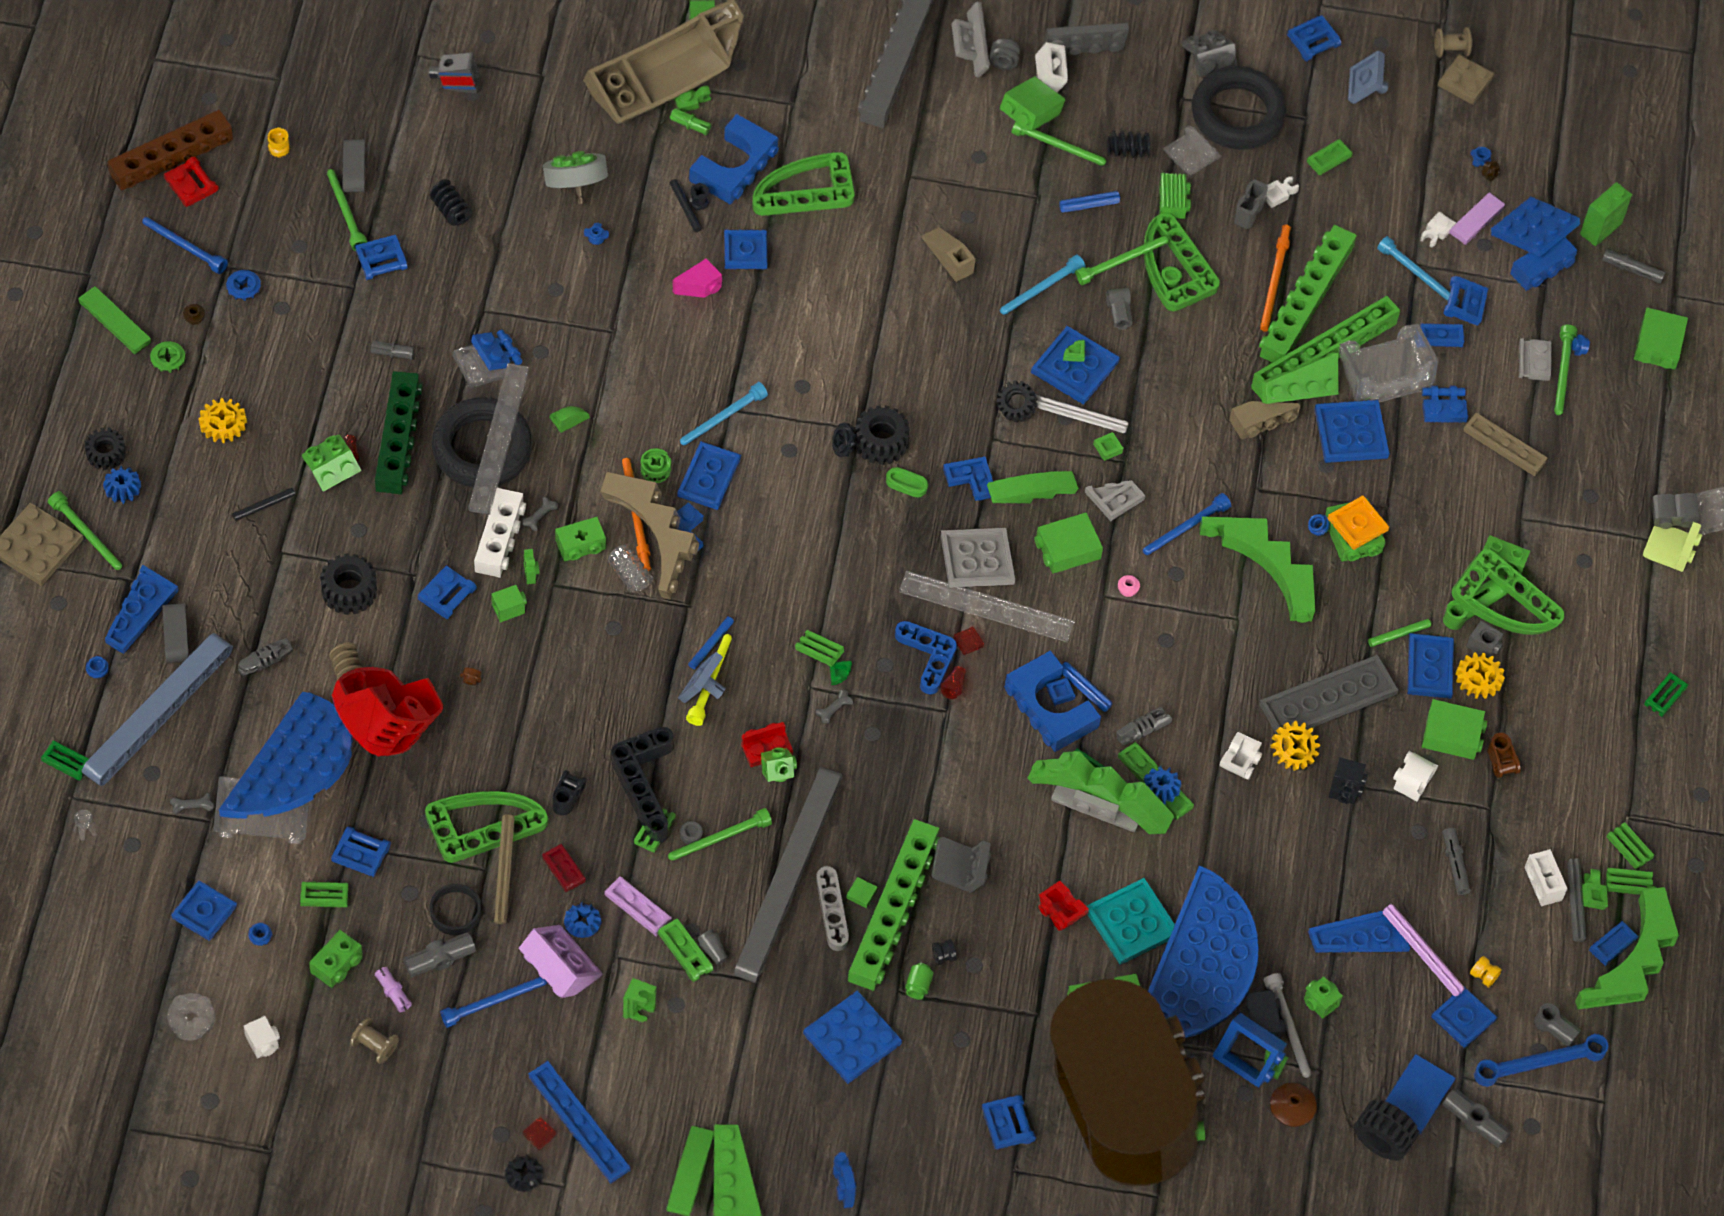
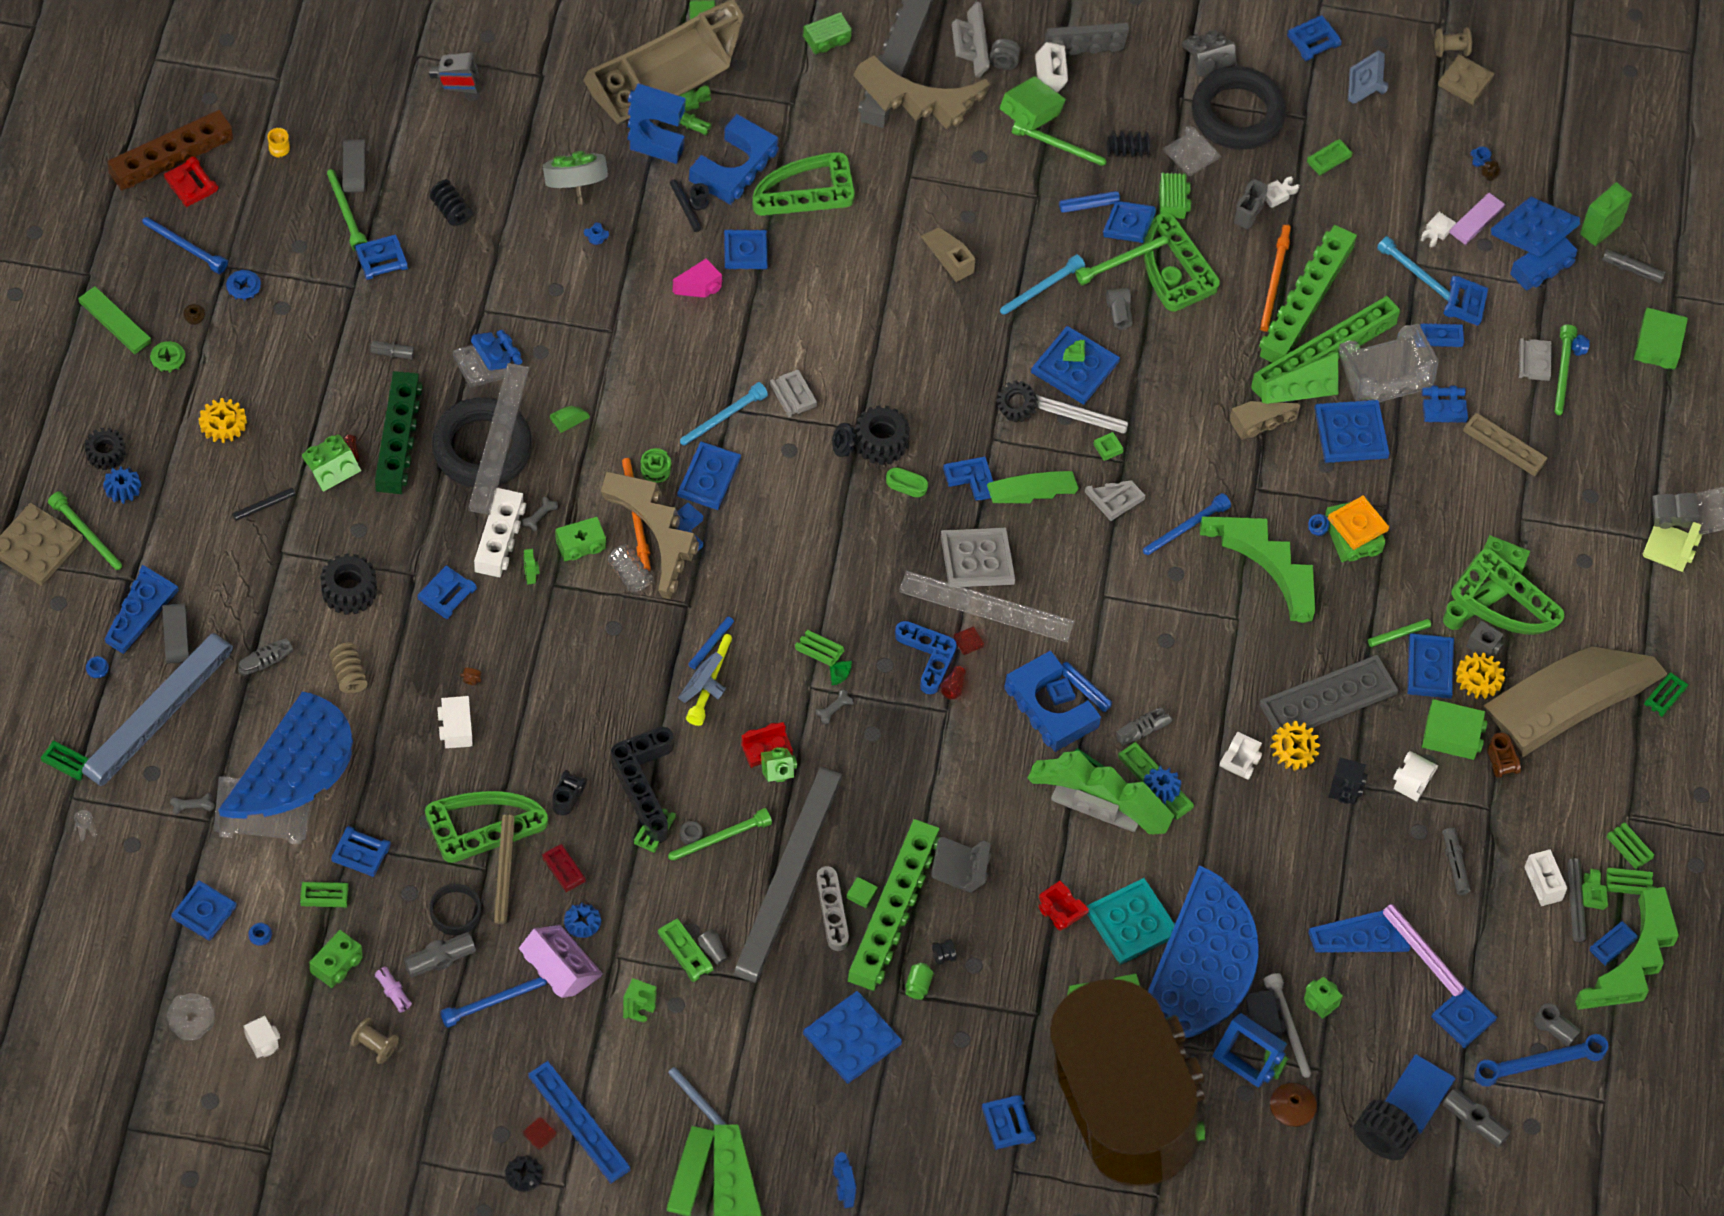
red piece [332,667,443,757] -> none
bright green brick [491,585,527,622] -> none
lavender tile [605,876,672,936] -> none
bright green brick [1034,513,1103,574] -> none
bright pink plate [1118,575,1140,597] -> none
yellow wheel [1470,956,1502,988] -> none
none -> white brick [437,696,472,748]
none -> blue arch [628,83,686,164]
none -> sand blue bar [668,1067,727,1125]
none -> light grey plate [770,370,817,417]
none -> bright green brick [803,12,851,54]
none -> dark tan arch [853,55,991,129]
none -> blue plate [1103,201,1156,243]
none -> dark tan slope [1483,646,1667,758]

